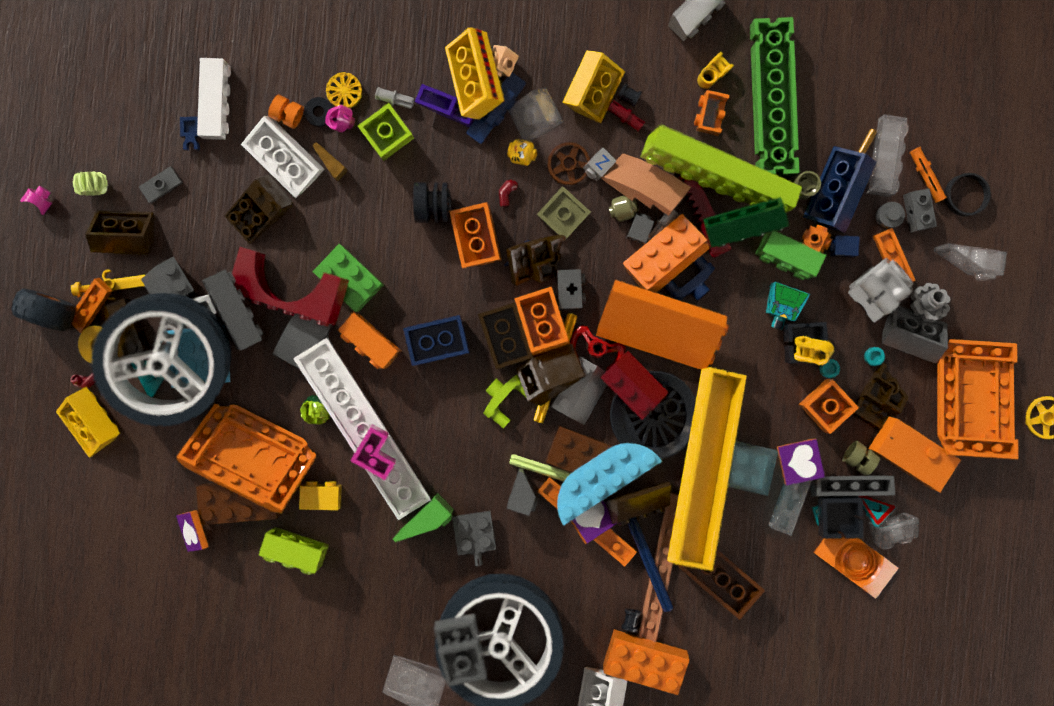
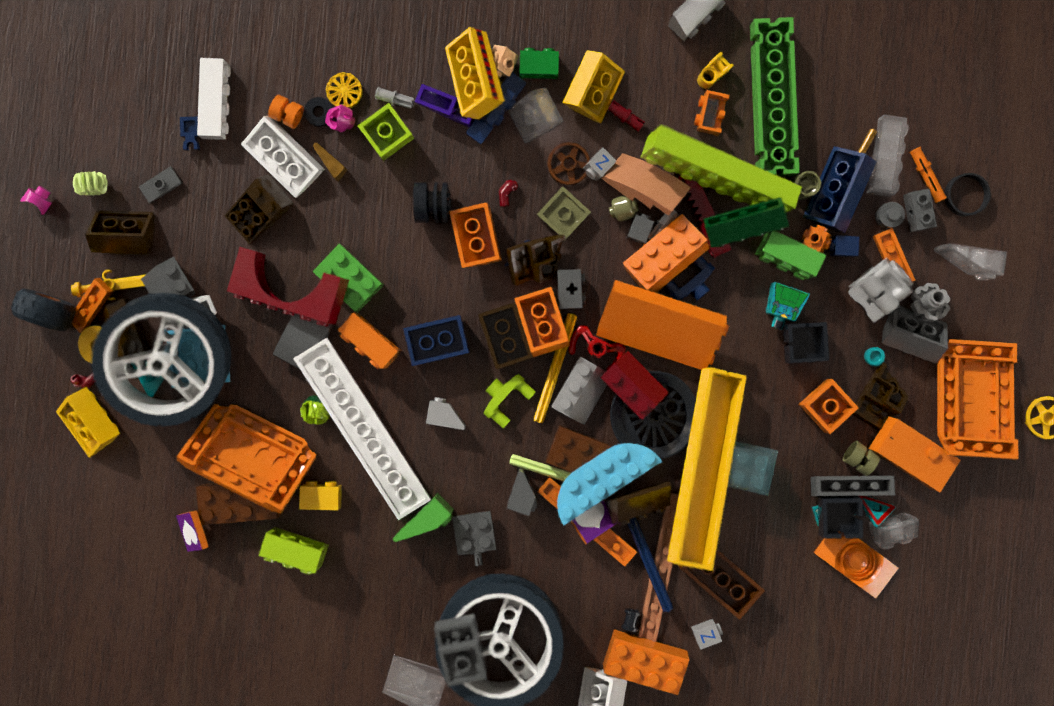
dark grey slope [202,269,263,351] -> none
dark pink brick [351,424,396,480] -> none
yellow head [507,139,537,166] -> none
dark brown slope [516,344,586,406] -> none
black bush [617,83,642,107] -> none
clear brick [768,480,812,536] -> none
tile [777,438,825,485] -> none
yellow piece [794,336,834,365] -> none
teal tile [819,359,840,378] -> none
none -> light grey slope [426,397,466,430]
none -> green brick [520,48,559,79]
none -> light grey brick [691,619,723,650]

